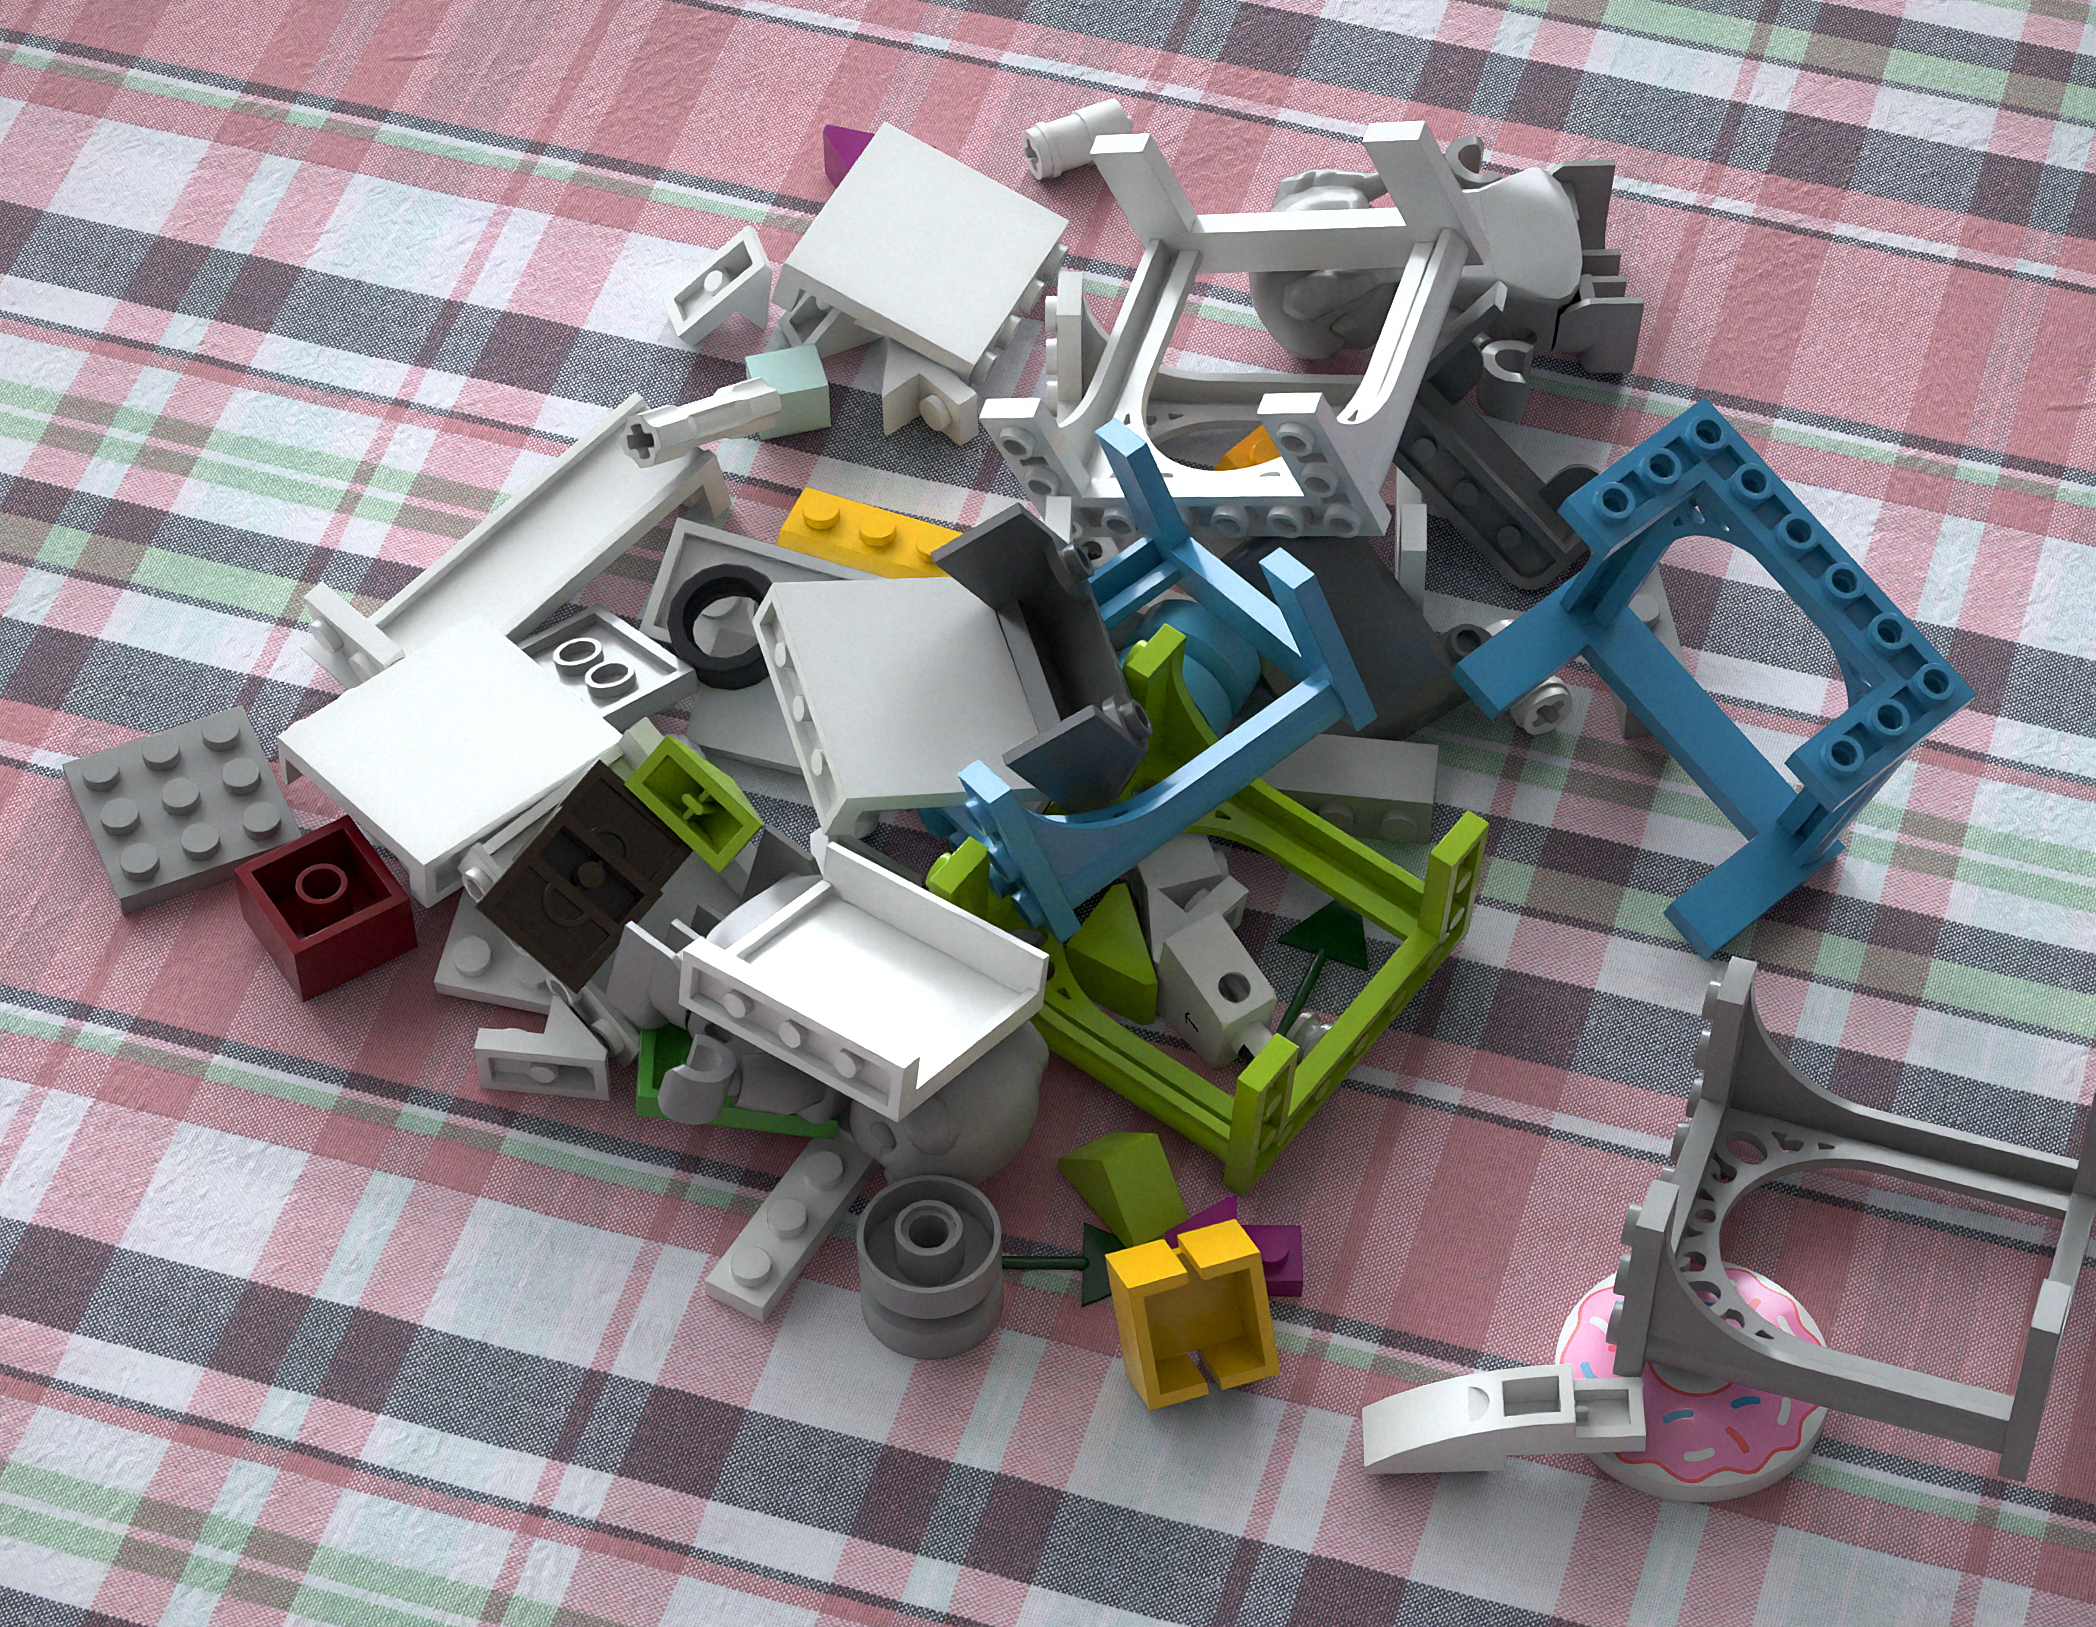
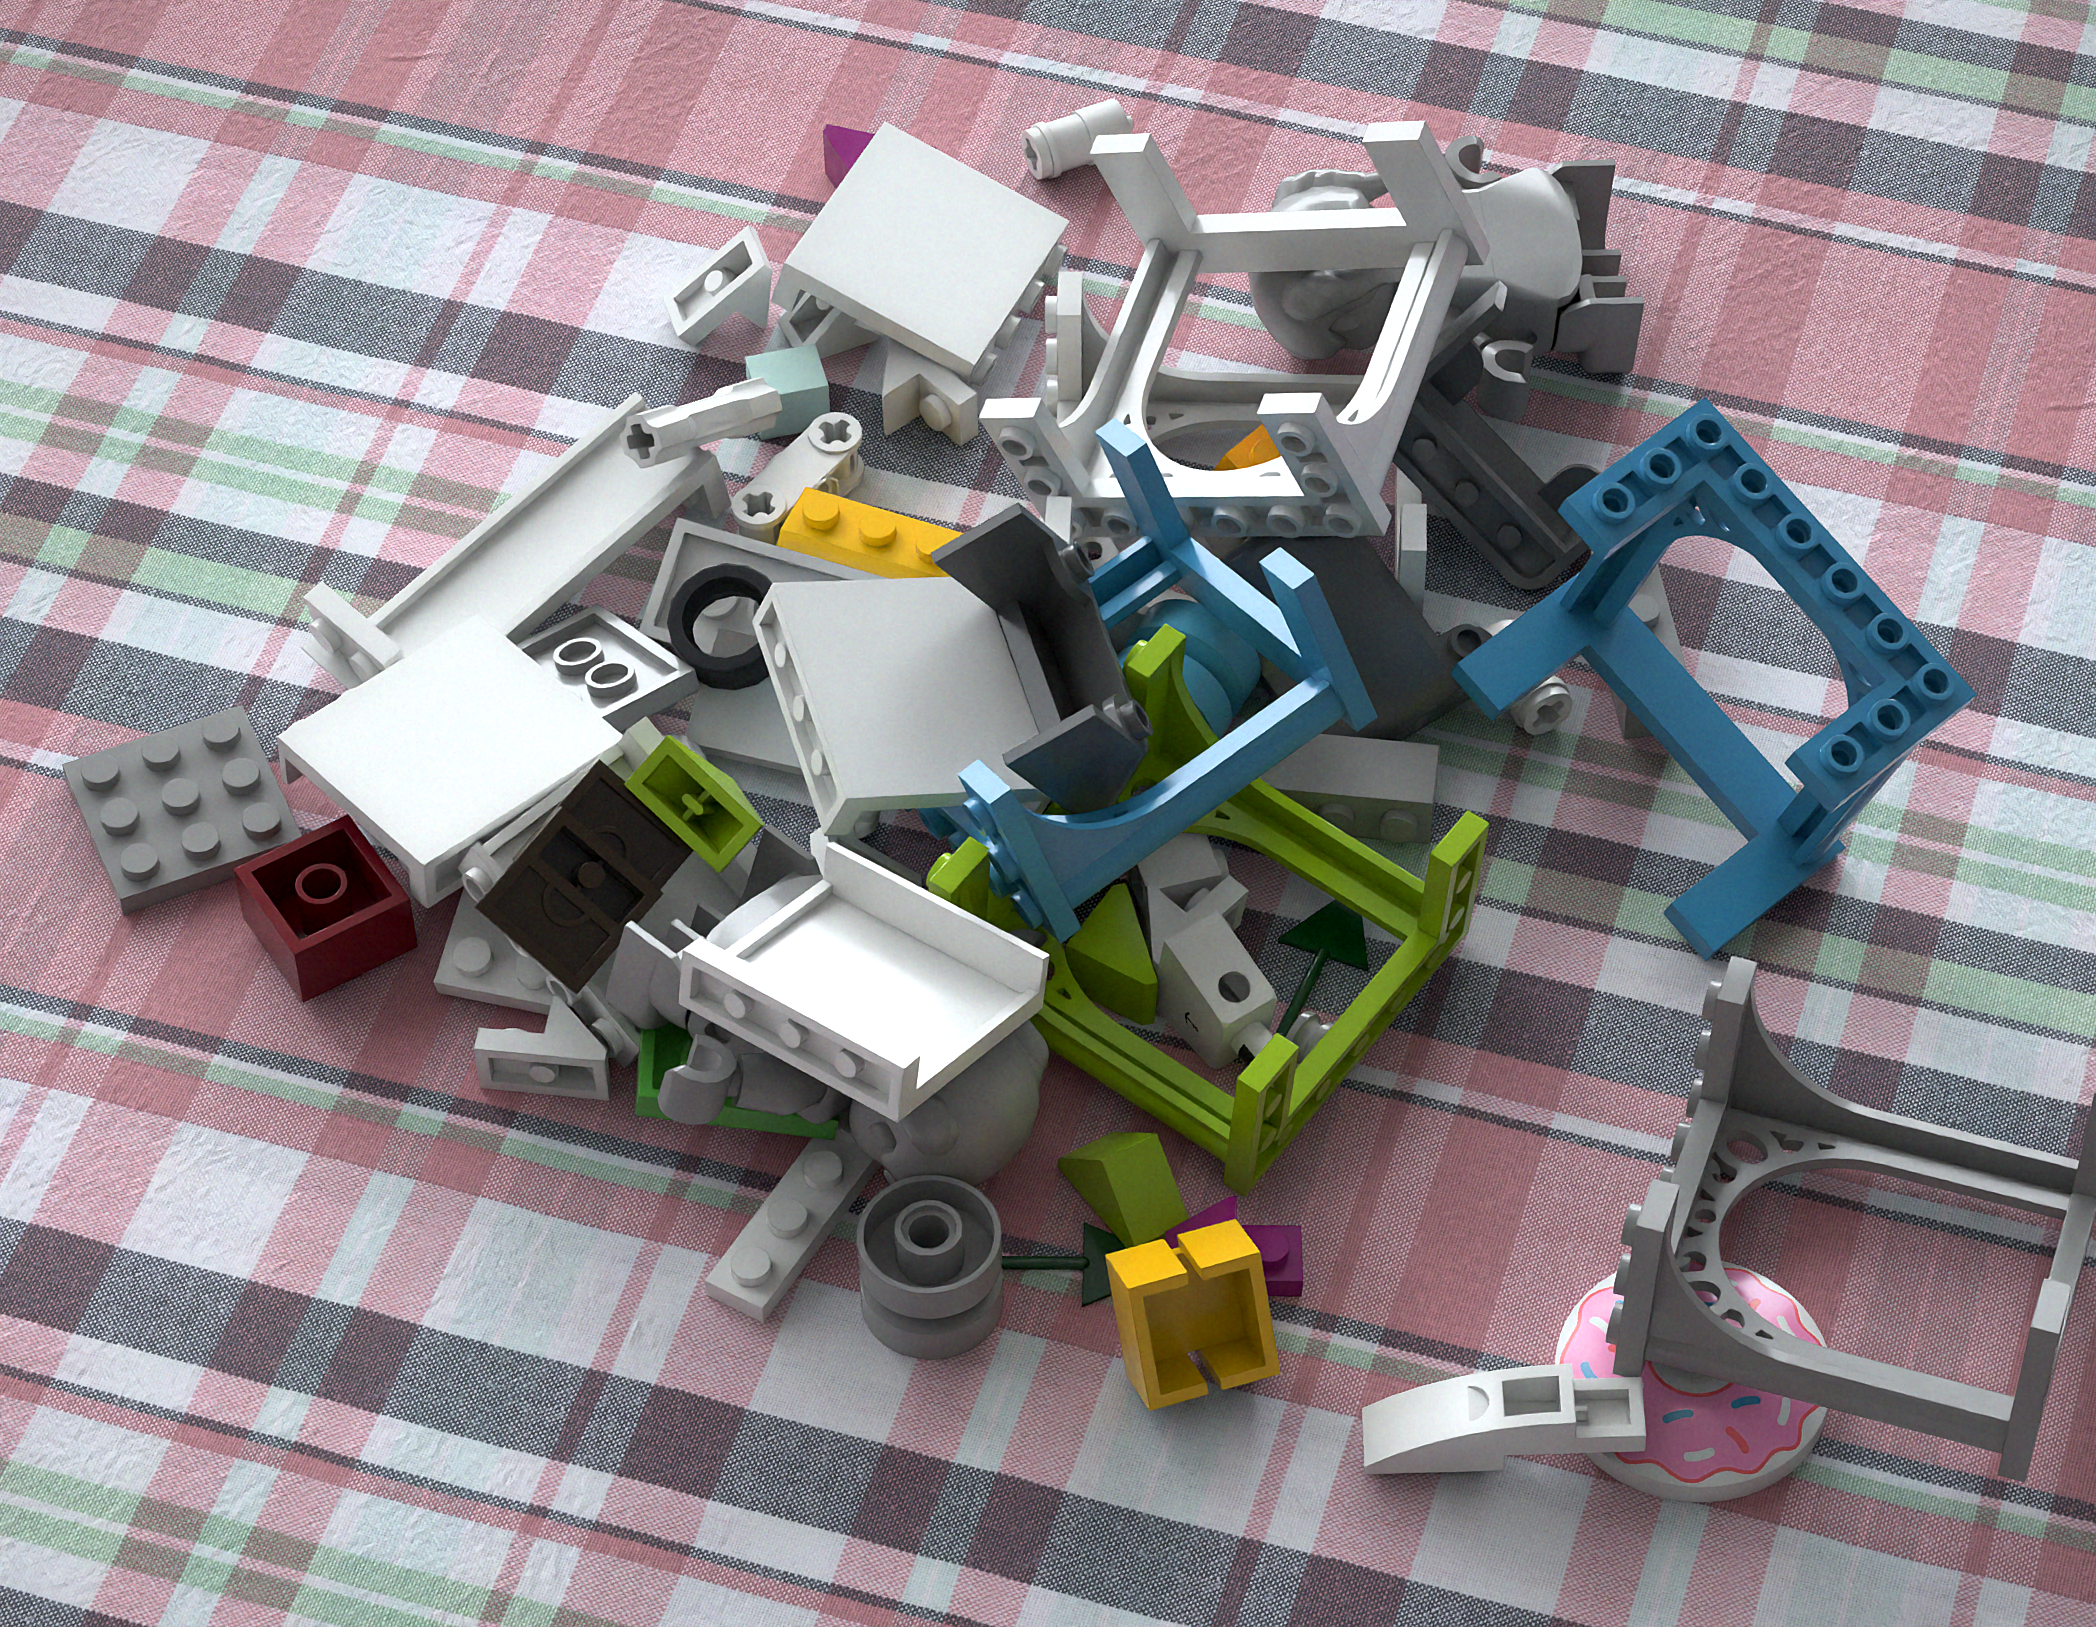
none -> white piece [731,412,865,546]

